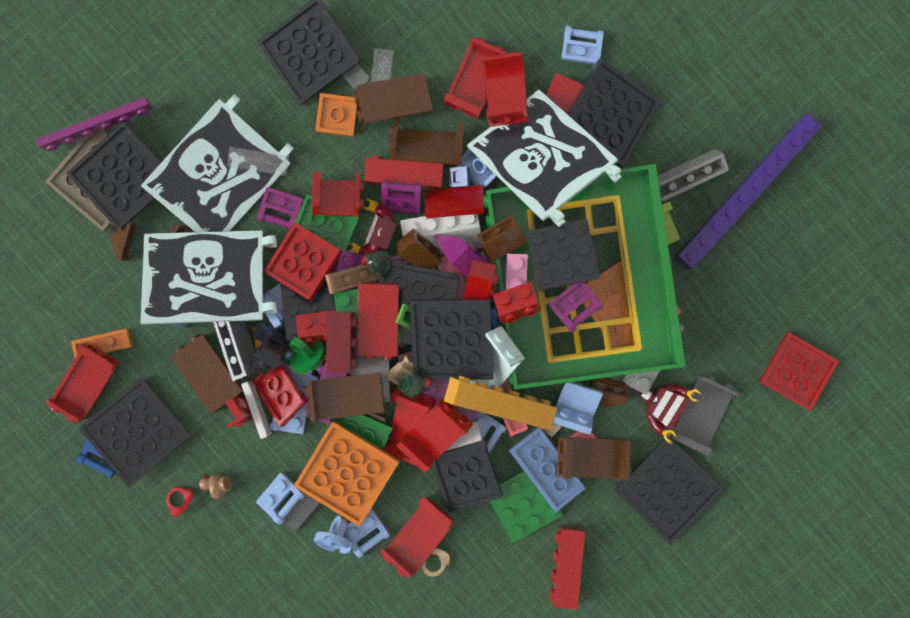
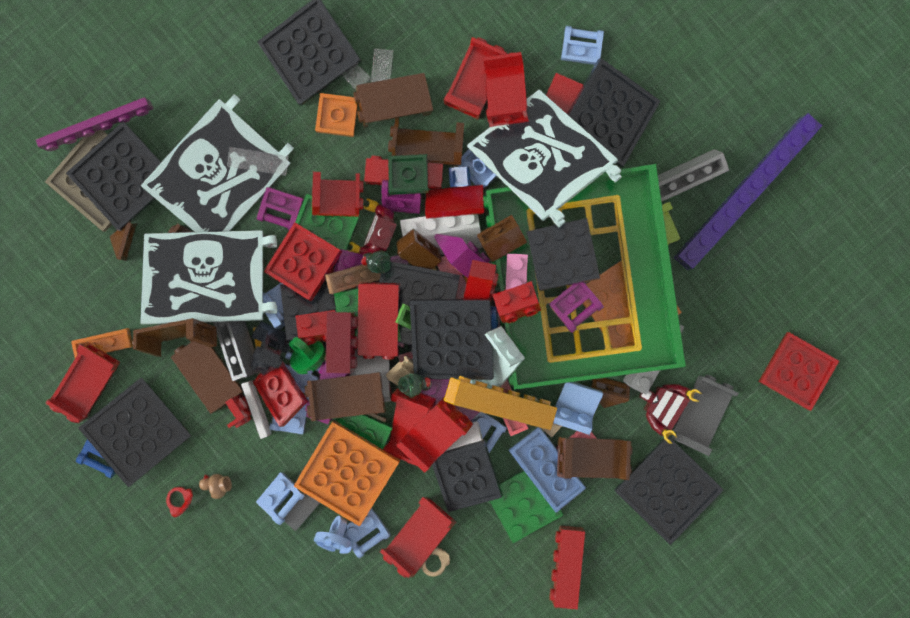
none -> reddish brown panel [132,318,217,357]
none -> dark green plate [388,154,429,195]

